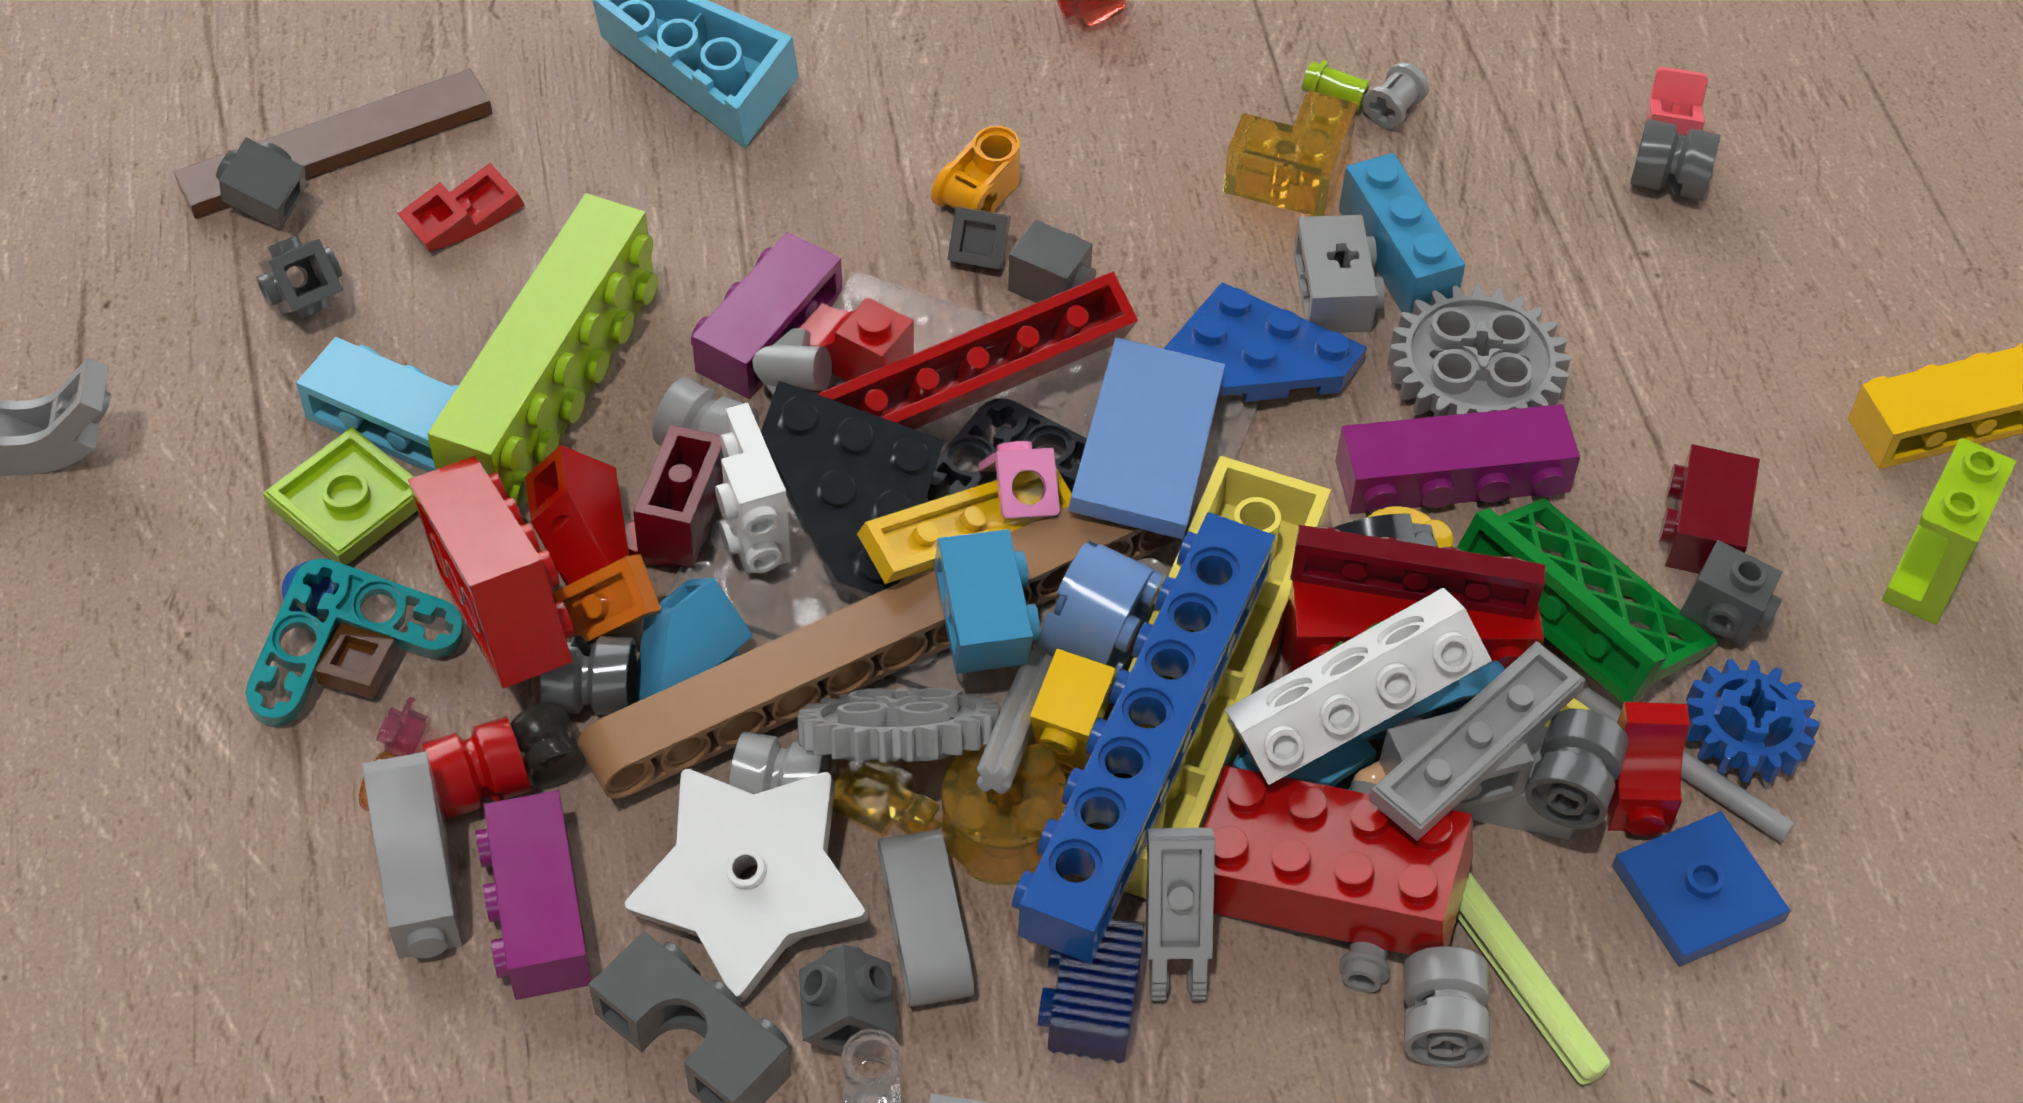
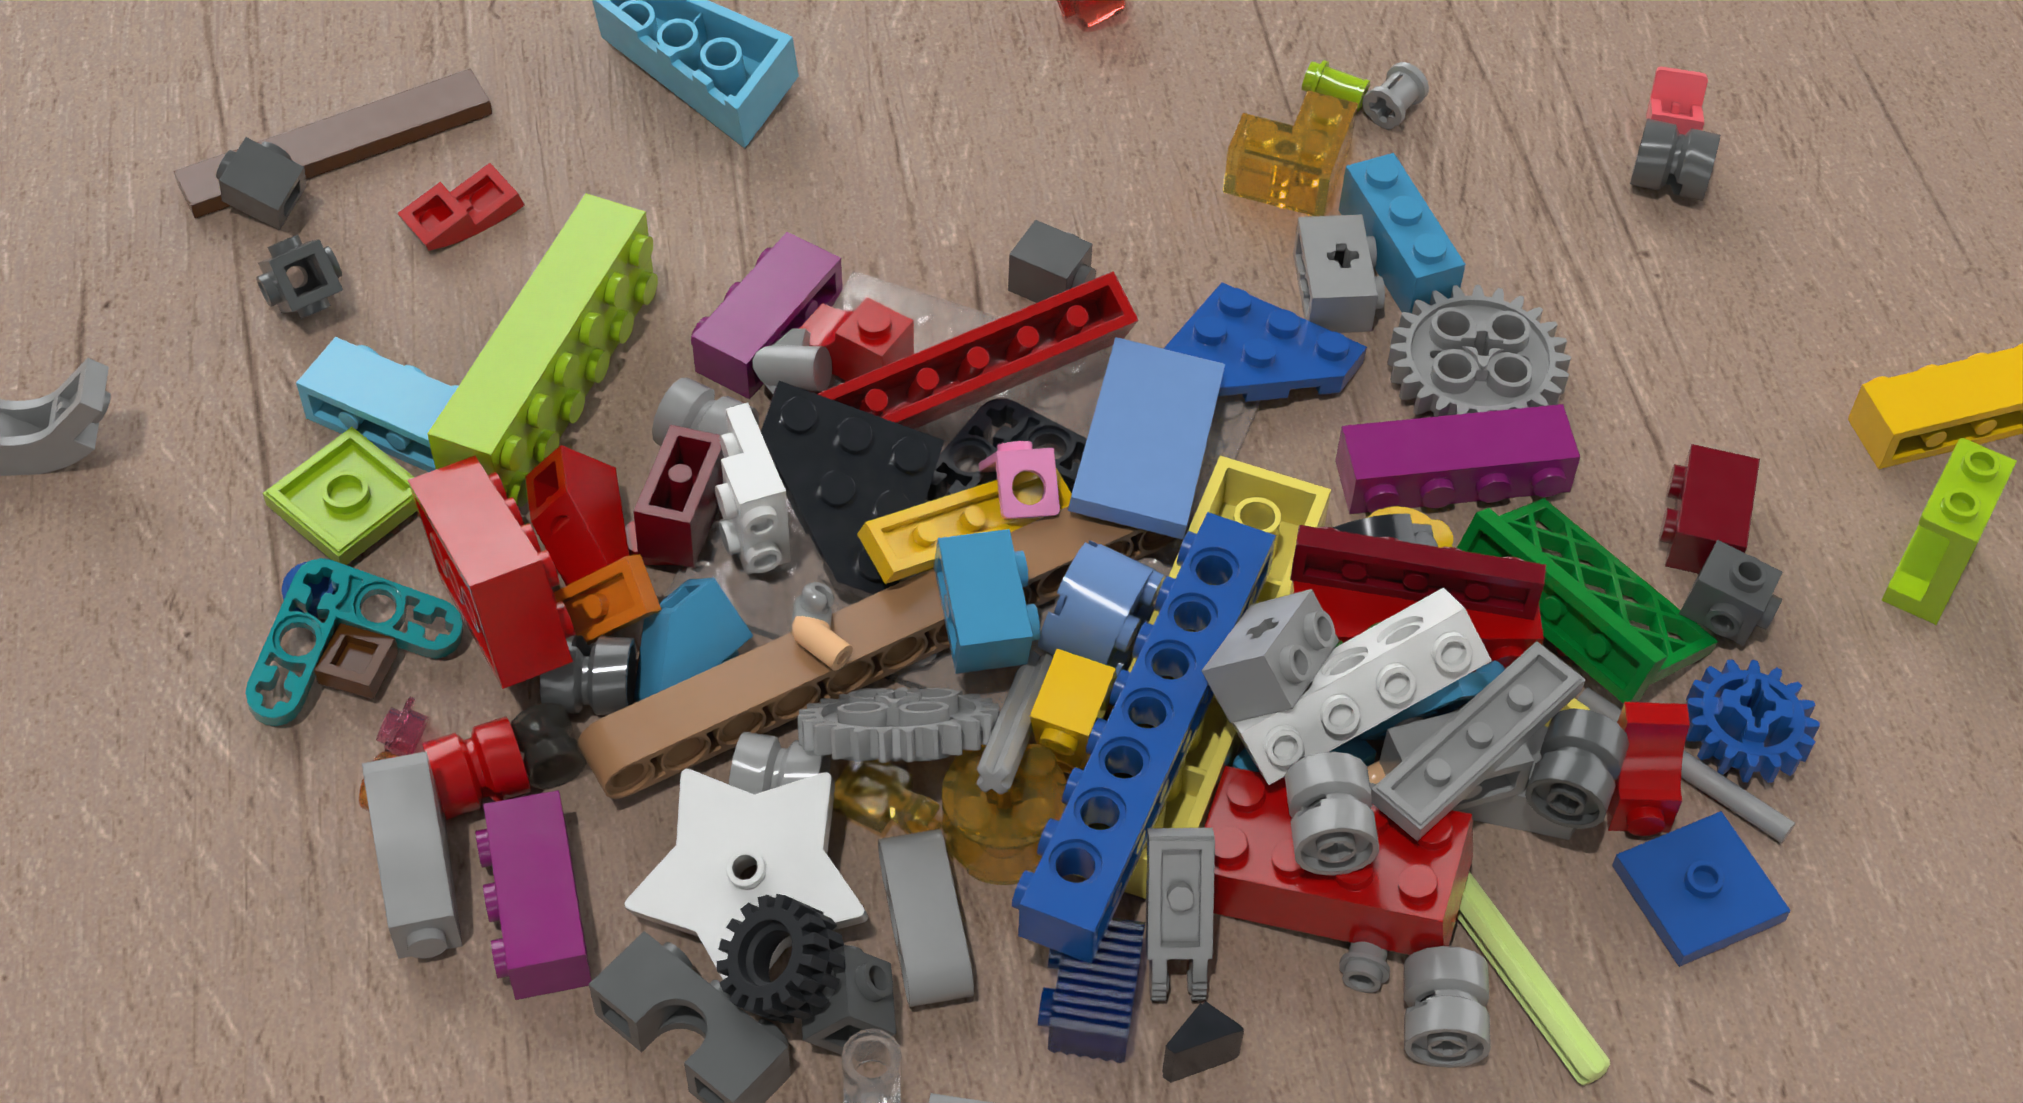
light orange piece [931,126,1020,213] -> none
dark grey plate [947,206,1011,270] -> none
none -> black tyre [717,894,845,1024]
none -> light nougat arm [791,582,853,671]
none -> black slope [1162,1001,1244,1083]
none -> light grey brick [1202,589,1339,723]
none -> light grey wheel [1285,752,1379,875]

